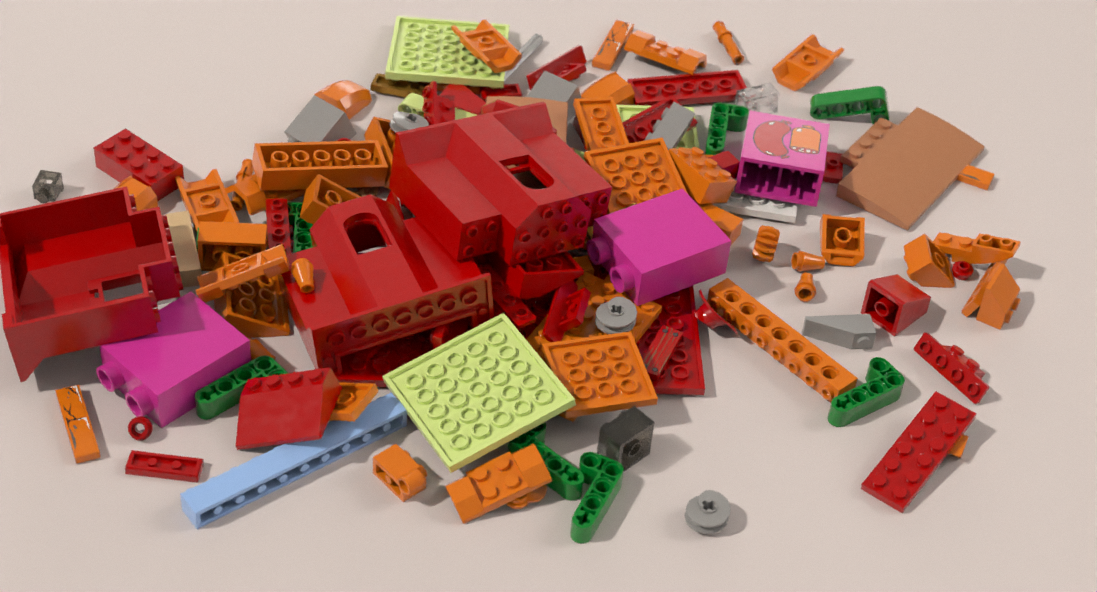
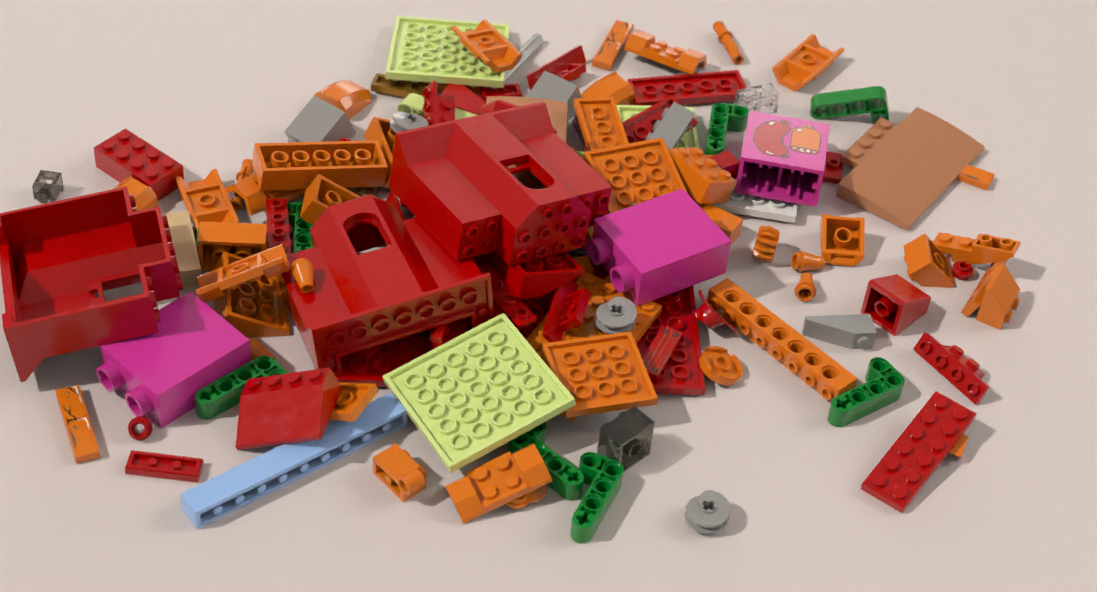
none -> orange tile [699,346,743,386]

